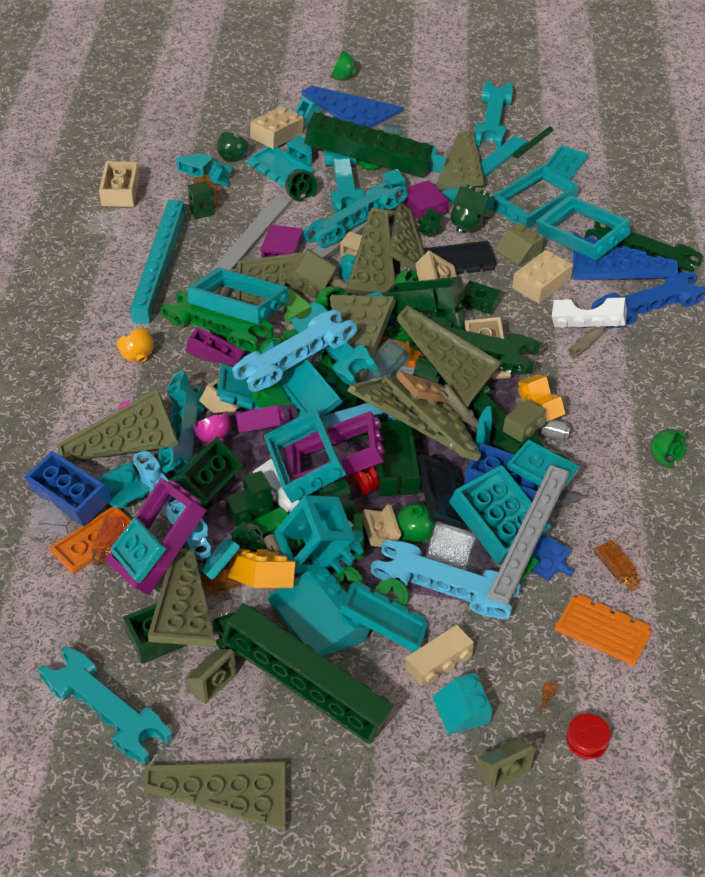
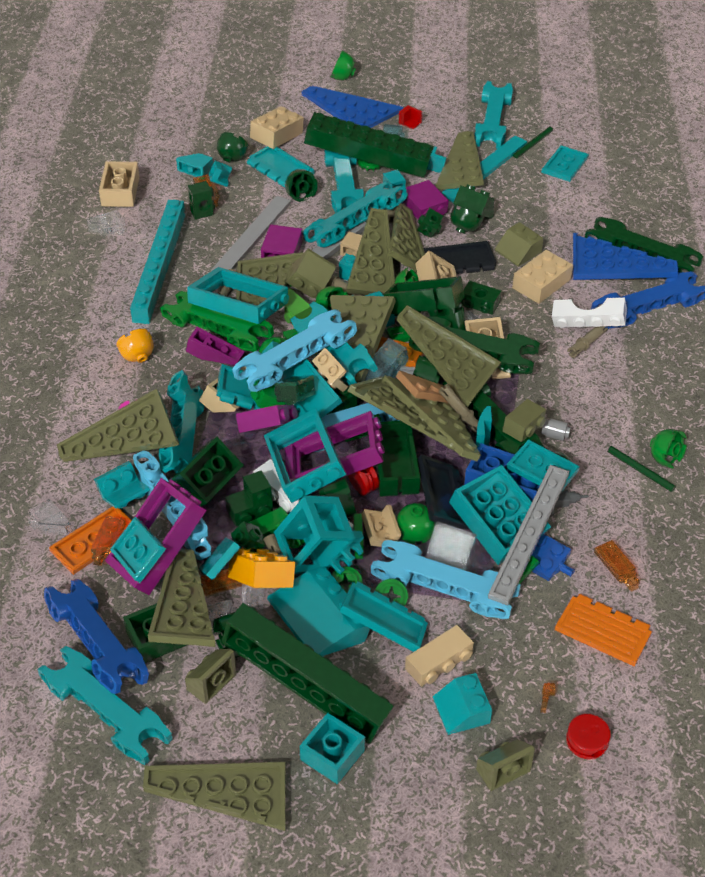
blue brick [24,450,112,526] -> none
dark pink cylinder [192,411,232,443] -> none
teal slope [287,135,312,166] -> none
teal slope [295,97,322,128] -> none
teal door [491,164,579,228] -> none
light orange brick [518,374,565,422] -> none
teal door [536,195,631,260] -> none
none -> blue piece [44,579,149,694]
none -> clear green brick [274,375,316,405]
none -> teal brick [300,713,365,785]
none -> tan bracket [312,348,348,392]
none -> red panel [399,105,422,129]
none -> dark green bar [607,446,676,492]

